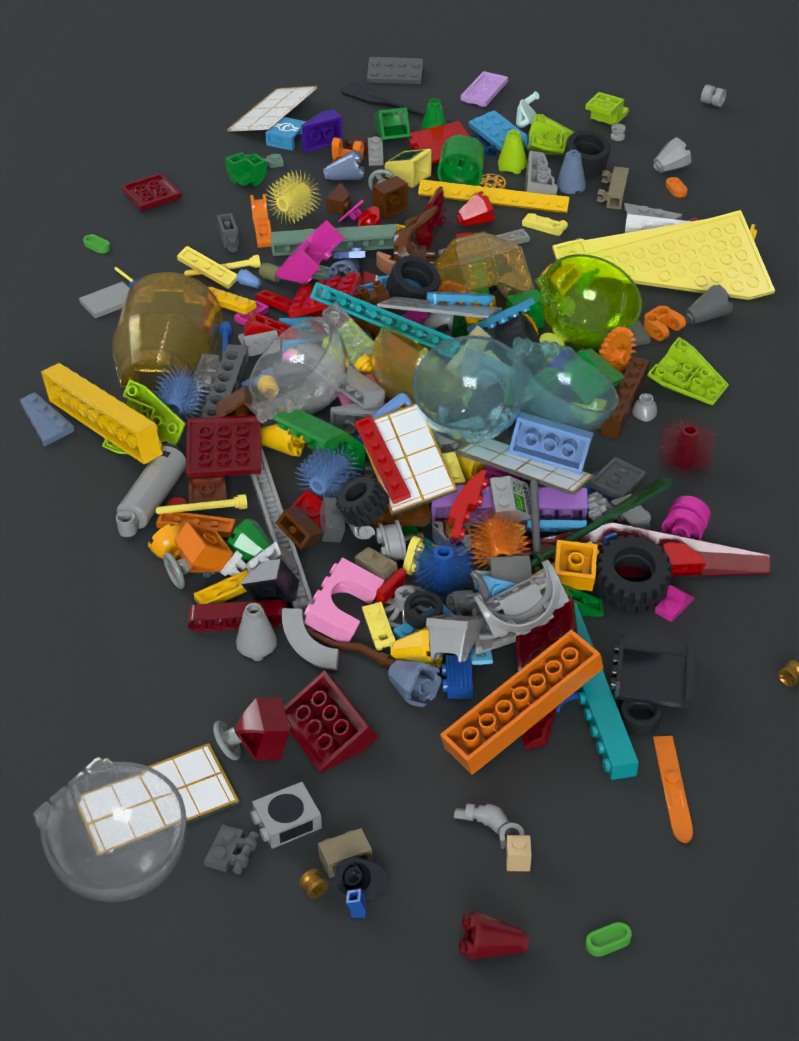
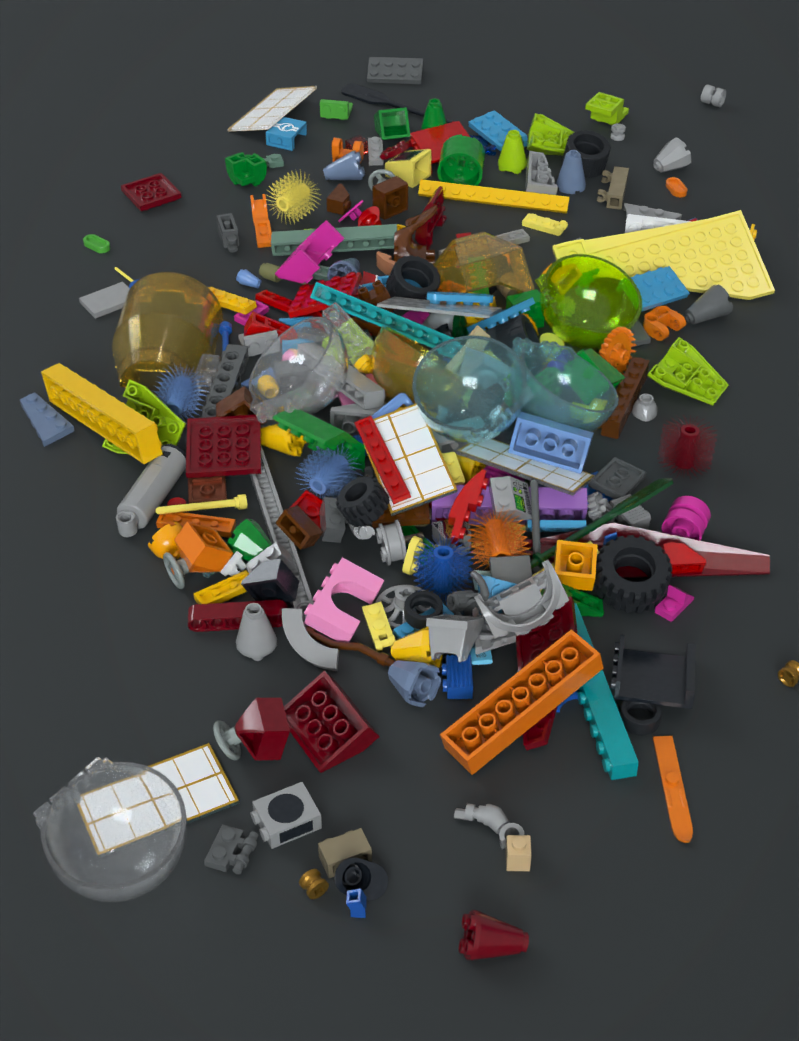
light yellow plate [177,246,237,289] -> none
light yellow piece [184,255,261,277] -> none
dark purple slope [301,109,342,152] -> none
medium blue wing [332,248,365,259] -> none
dark tan brick [355,547,398,585] -> none
red tile [375,568,406,605] -> none
red cone [456,191,496,227] -> none
lavender plate [461,71,508,107] -> none
tile [478,174,506,189] -> none
light aqua piece [516,91,539,128] -> none
bright green tile [585,922,632,957] -> none
none -> bright green bracket [320,99,353,120]
none -> dark red plate [380,140,412,160]
none -> dark azure bracket [617,266,690,312]

